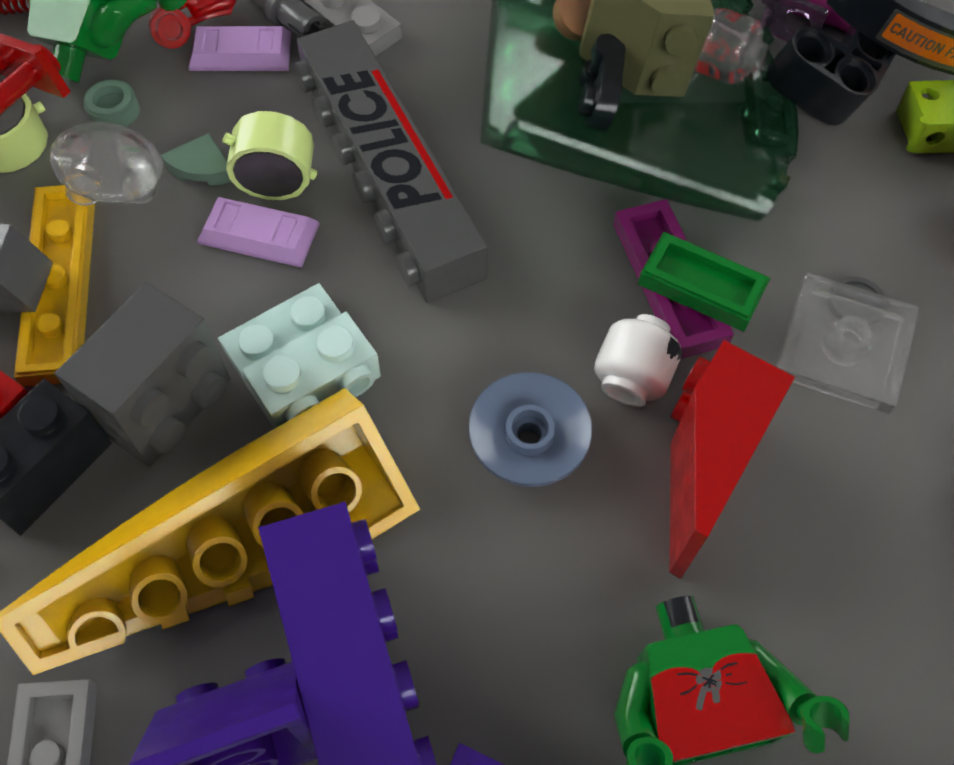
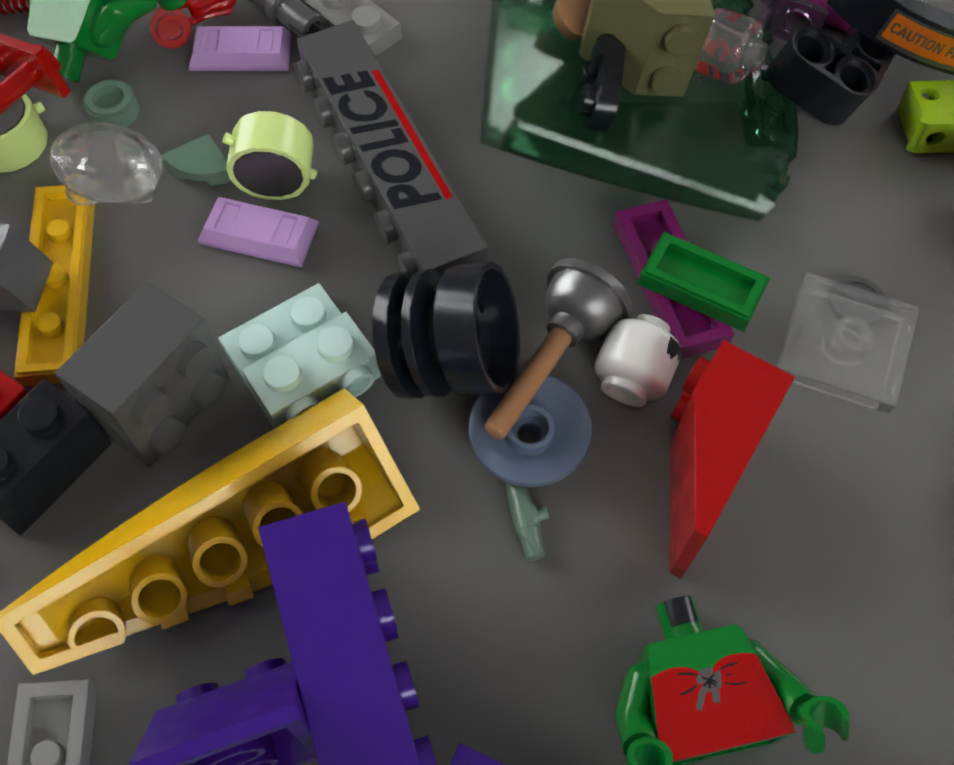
none -> black wheel [372,262,520,399]
none -> flat silver piece [484,258,633,440]
none -> sand green helmet [506,482,549,562]

